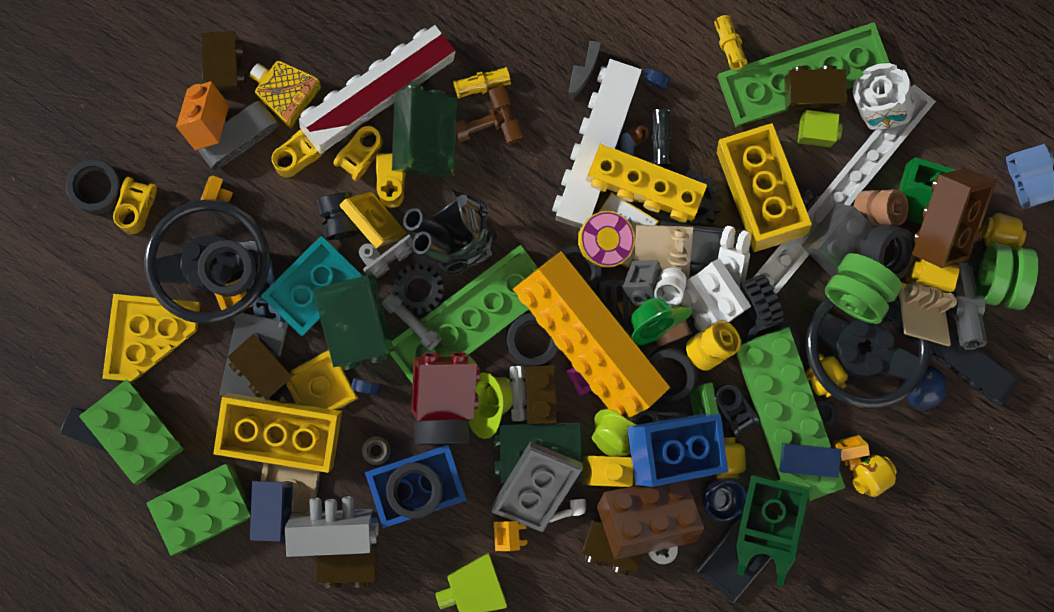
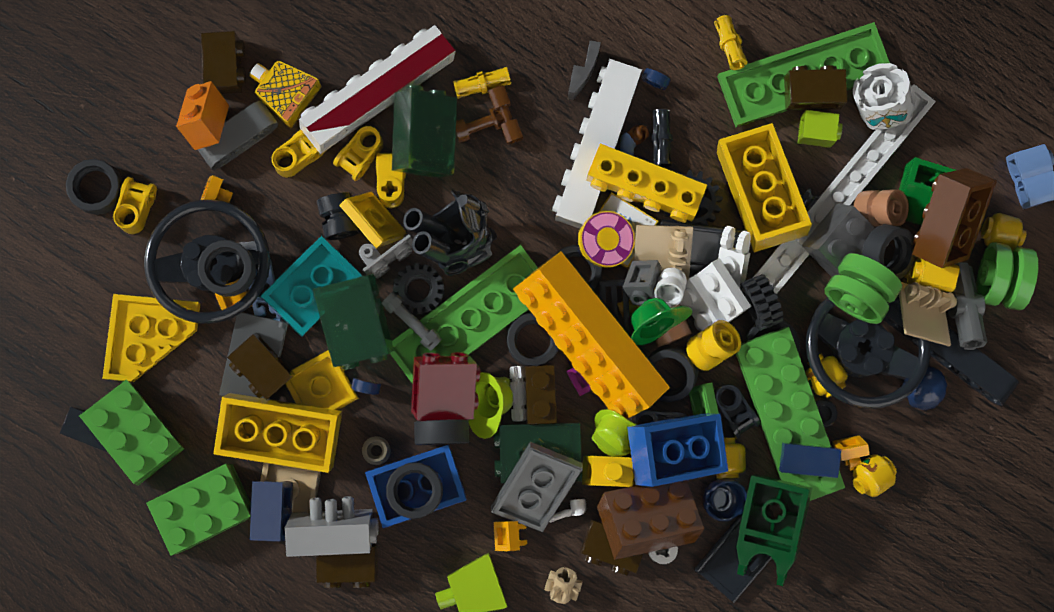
none -> tan gear [545,567,582,604]

